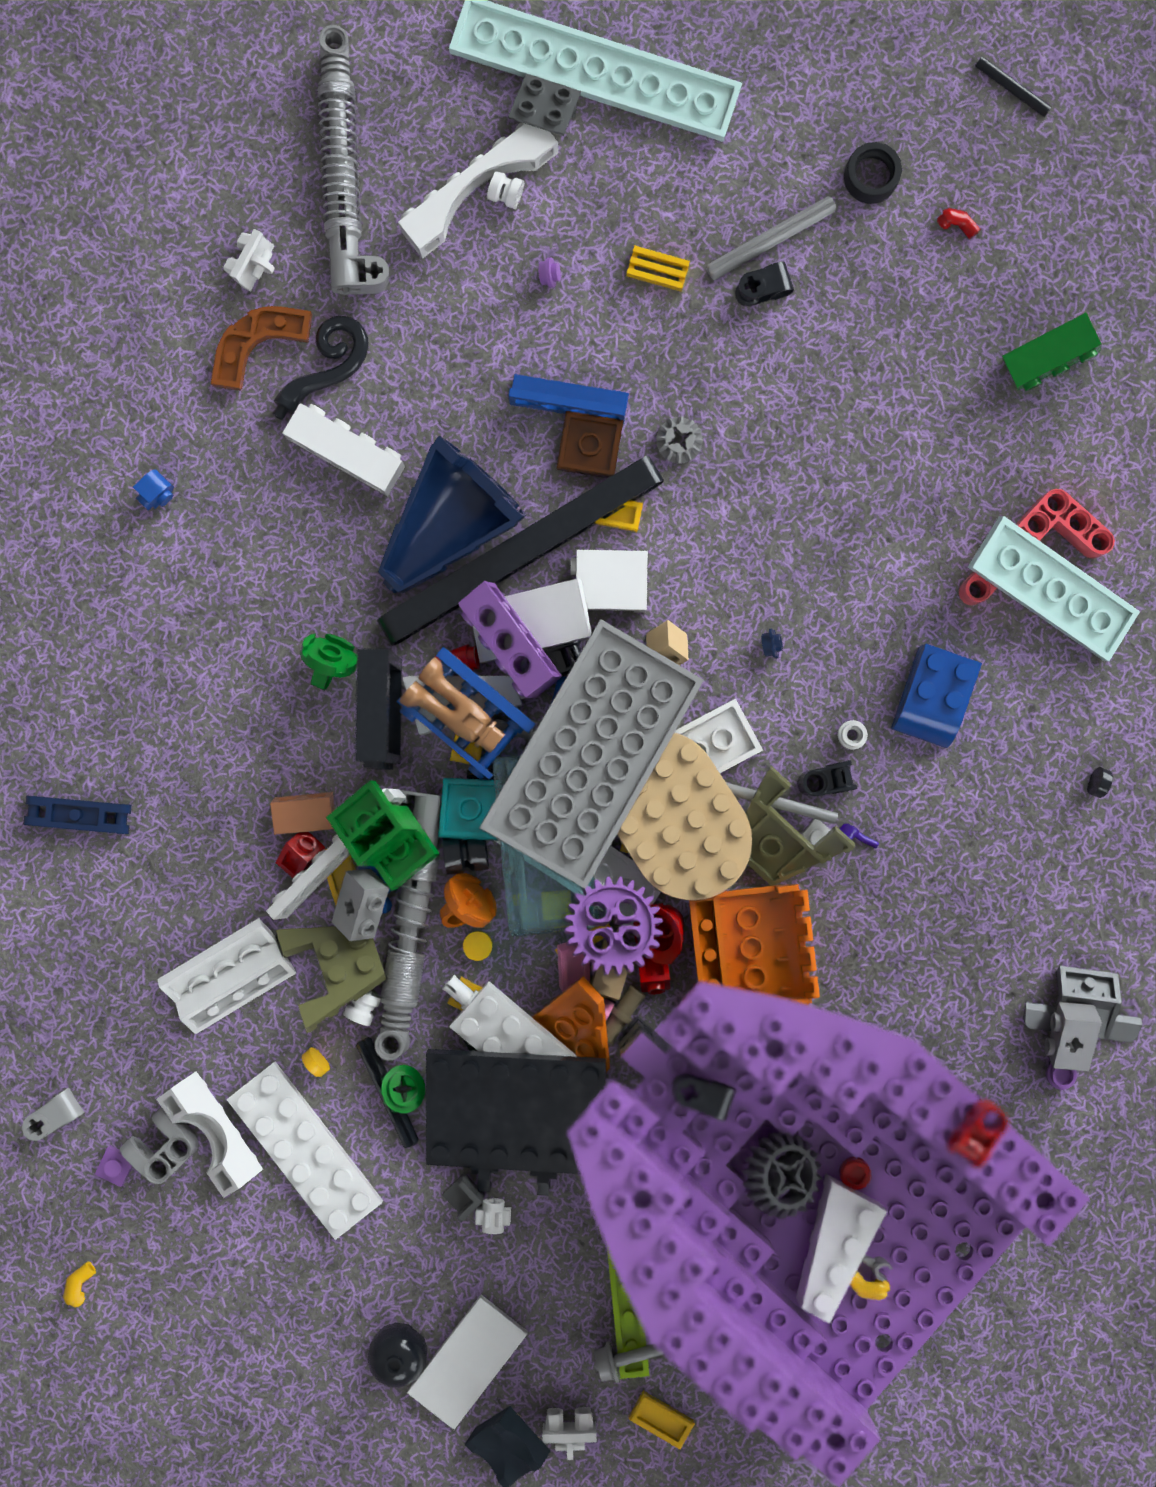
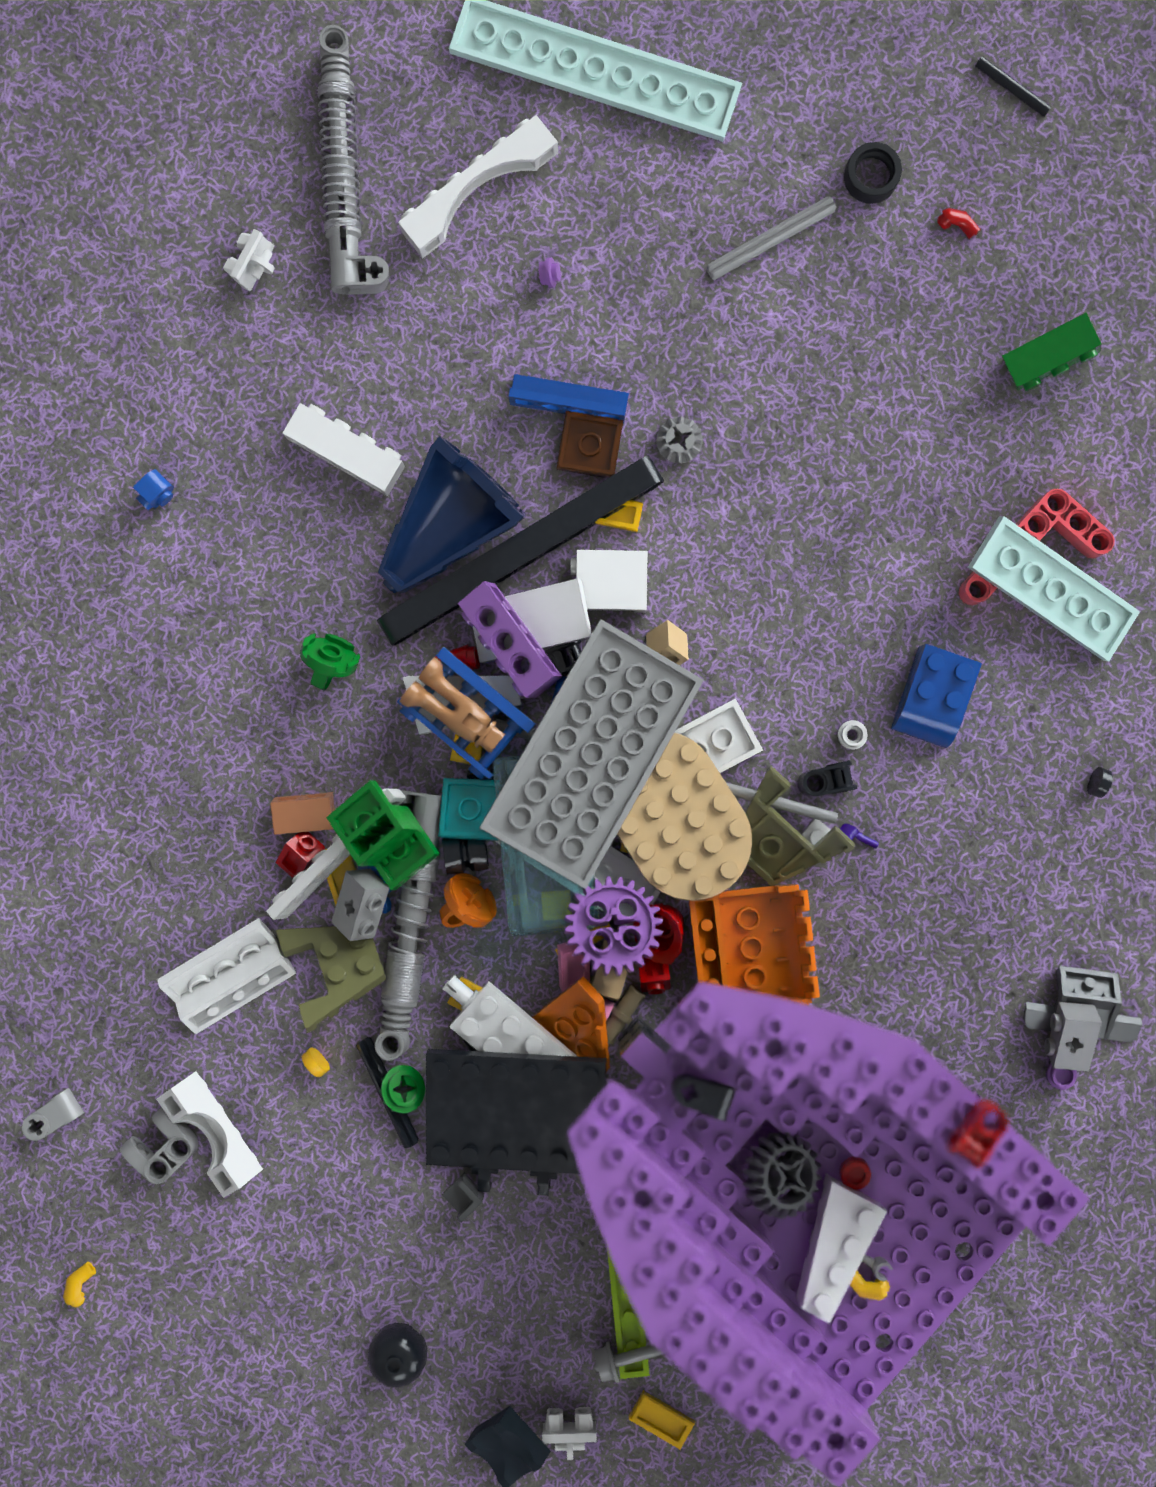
dark blue plate [23,795,132,834] -> none
medium lavender plate [94,1145,132,1187] -> none
dark orange plate [211,306,313,391] -> none
white plate [226,1062,383,1240] -> none
black plant [272,316,369,420] -> none
white wheel [343,991,381,1026] -> none
black window [355,648,403,770] -> none
white tile [407,1295,528,1430] -> none
yellow tile [463,931,493,961] -> none
white gear [475,1198,511,1234] -> none
white wheel [487,171,524,209] -> none
dark grey hinge [508,74,581,136] -> none
yellow tile [626,245,690,292] -> none
black piece [735,262,794,307] -> none
dark blue plate [761,628,783,659] -> none

